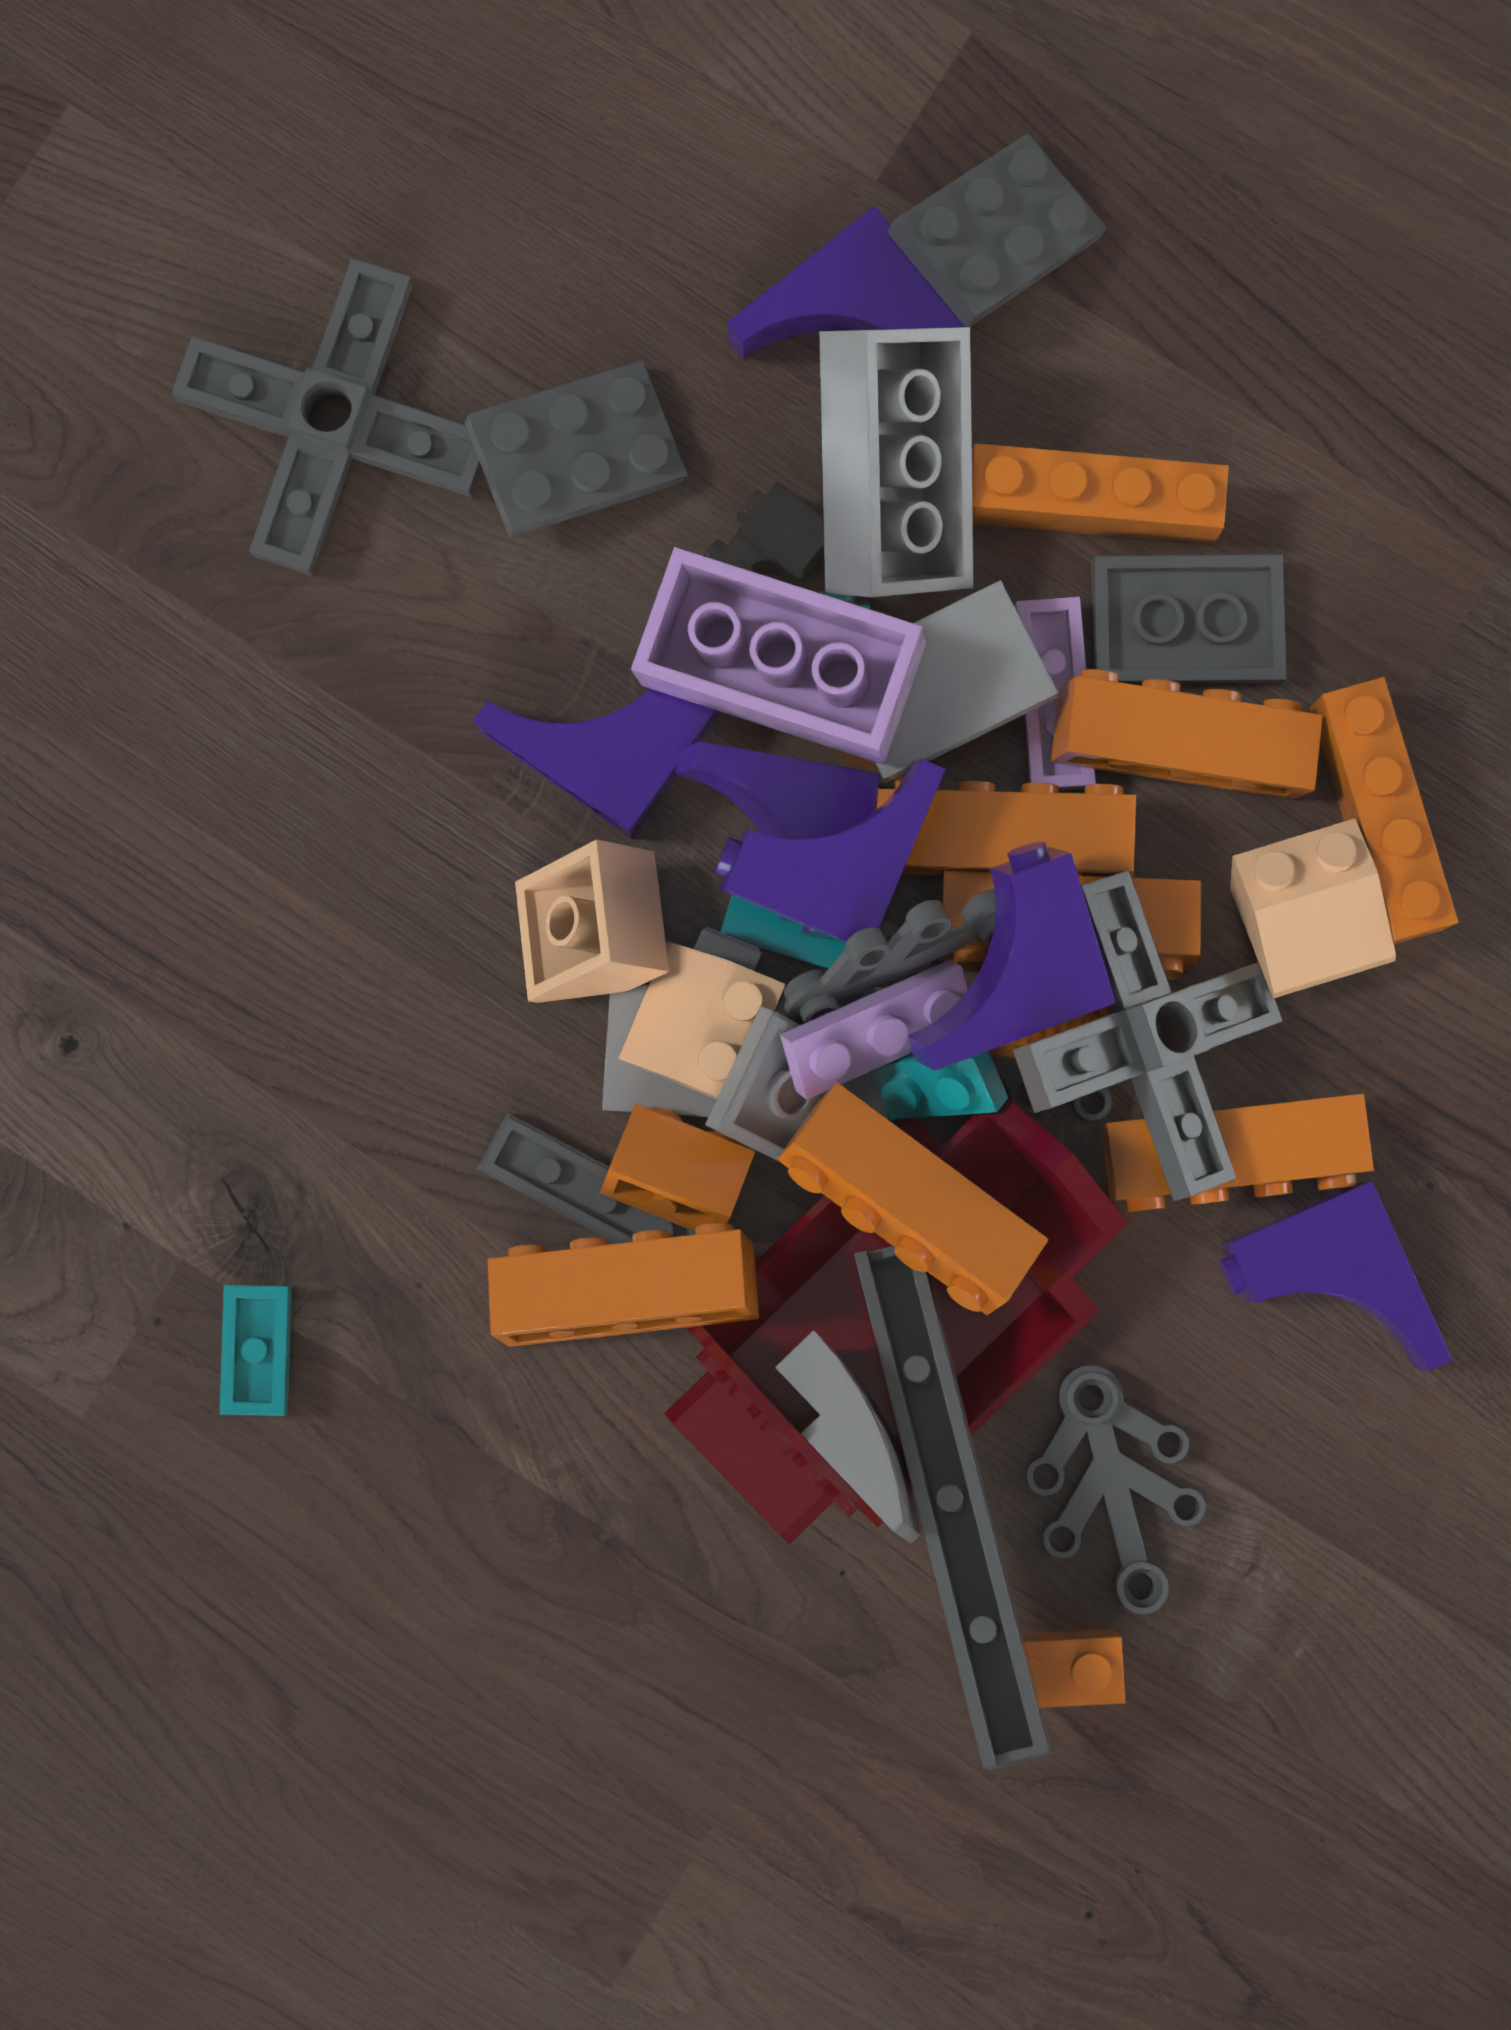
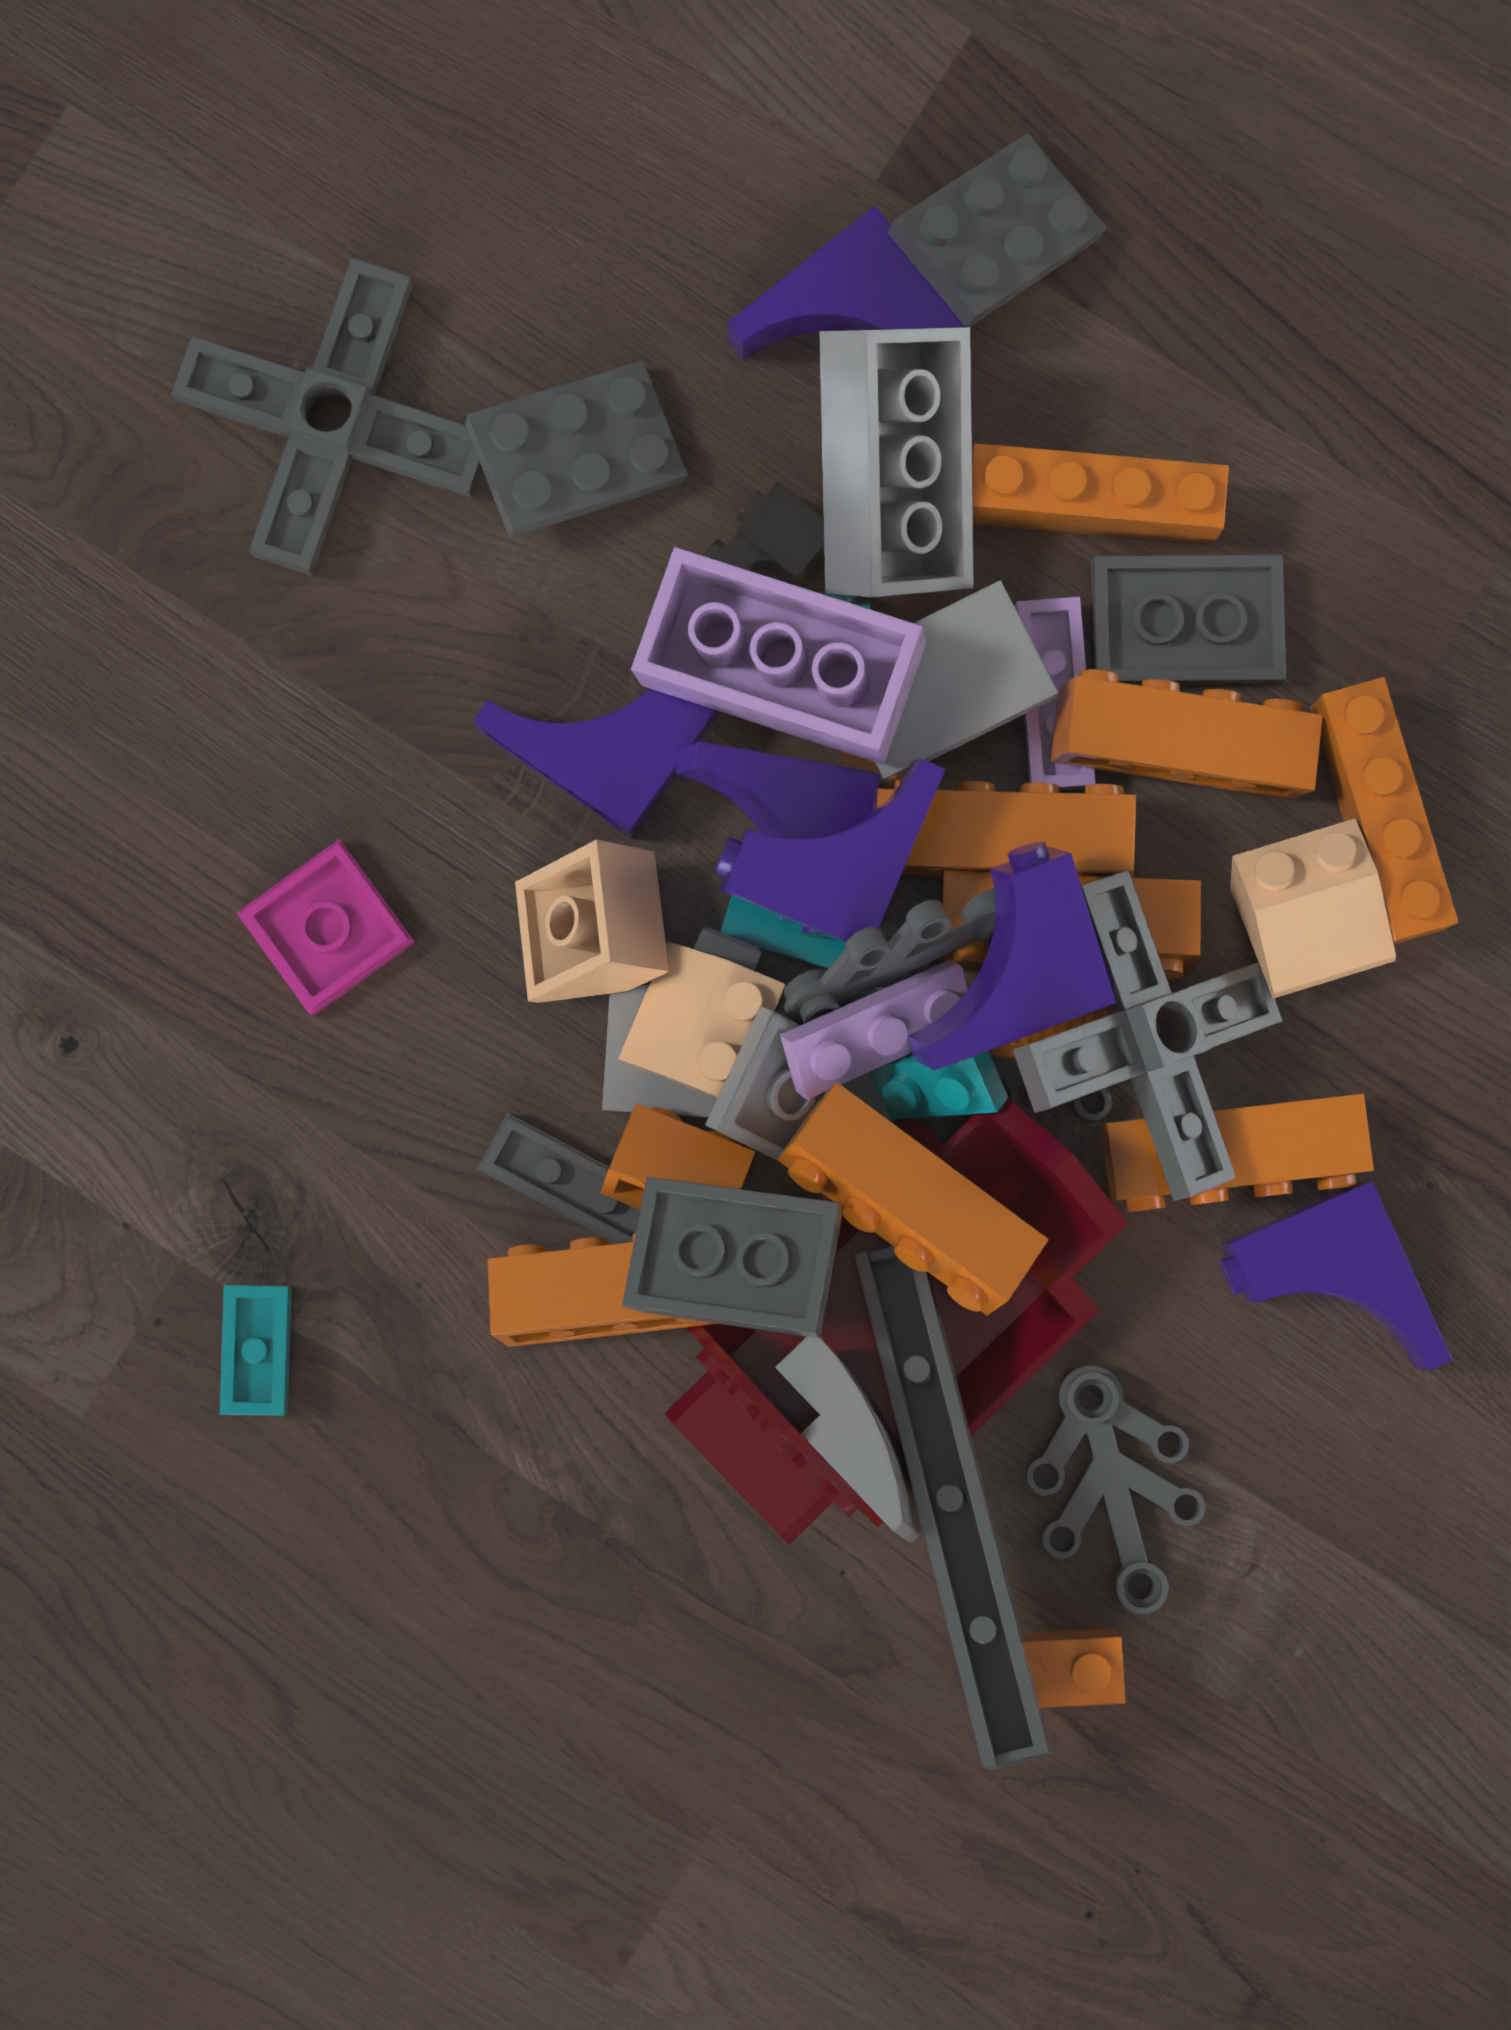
none -> dark pink tile [237,839,416,1016]
none -> dark grey plate [622,1177,843,1338]

